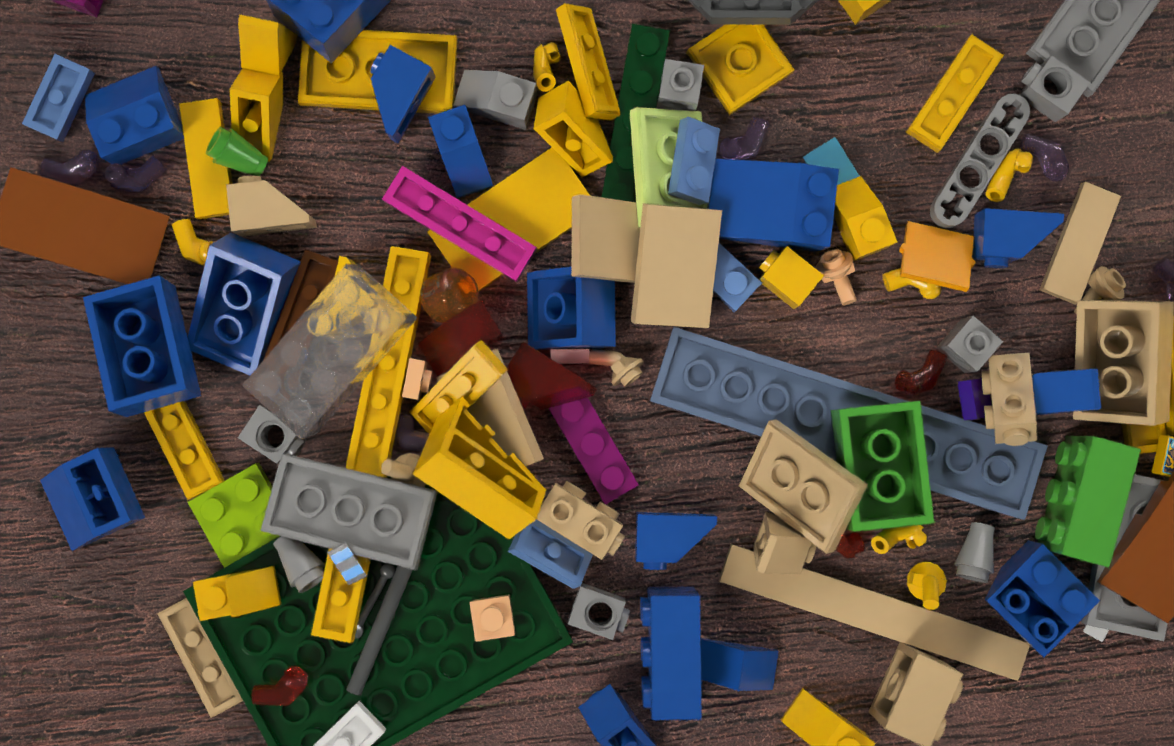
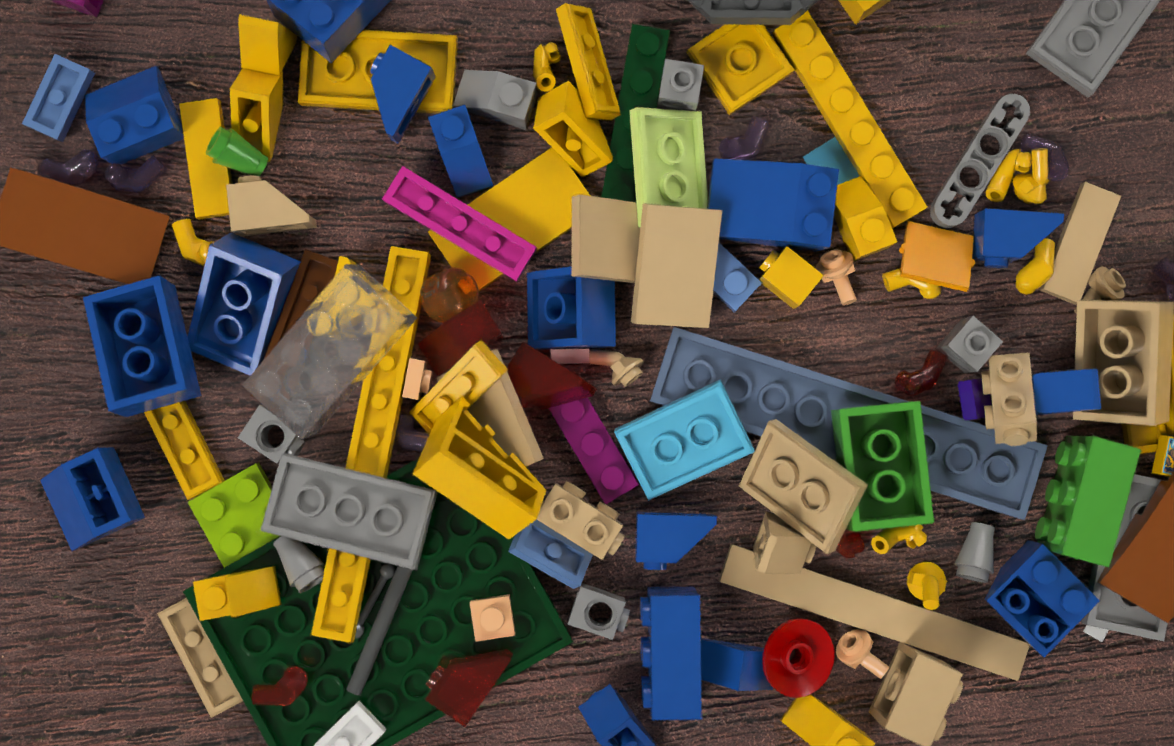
sticker [327,543,367,585] -> none
tan plate [381,453,426,487] -> none
medium blue plate [668,117,720,205] -> none
yellow tile [906,34,1004,153] -> none
light grey brick [1019,56,1090,122] -> none
none -> clear red slope [425,649,513,727]
none -> medium azure tile [614,379,755,500]
none -> red dish [762,618,834,698]
none -> yellow plate [773,10,928,229]
none -> light nougat plate [836,629,890,679]
none -> yellow plate [1012,148,1050,204]
none -> yellow arm [1015,238,1055,294]

